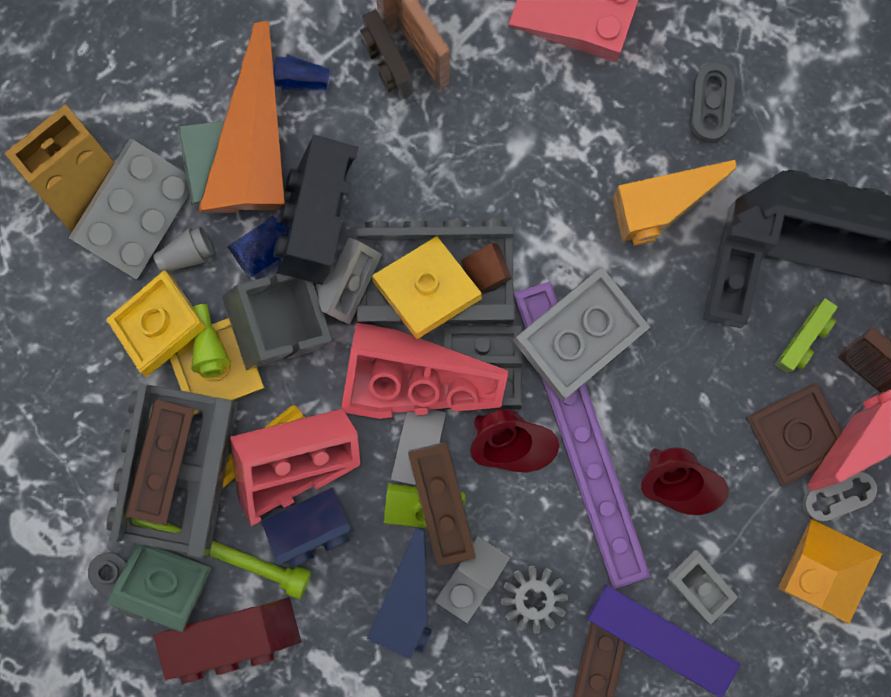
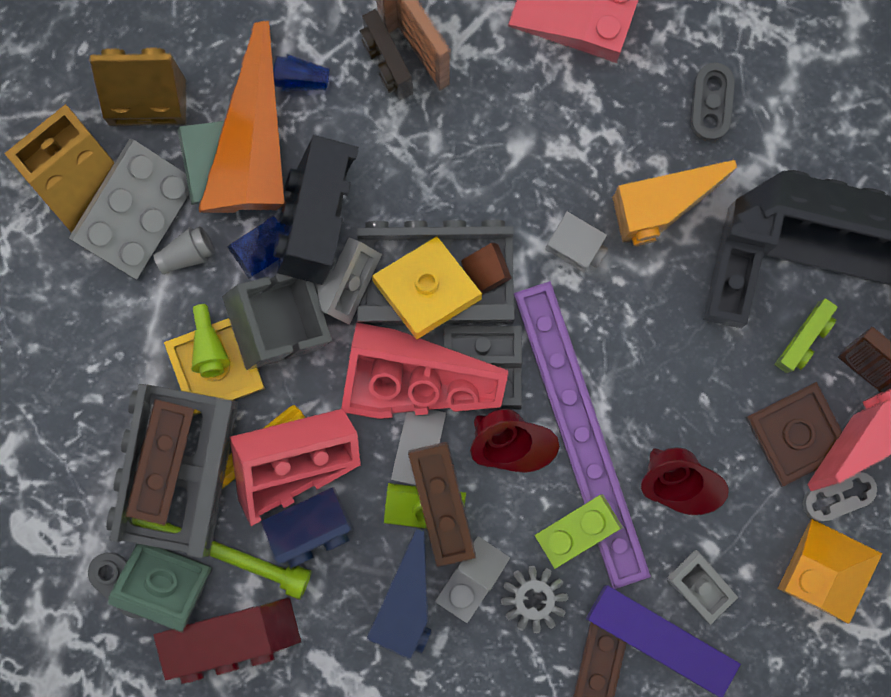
yellow plate [106,270,206,377] -> none
light grey plate [512,267,650,401] -> none
none -> pearl gold slope [90,48,186,126]
none -> lime plate [535,494,623,569]
none -> light grey brick [545,211,608,273]

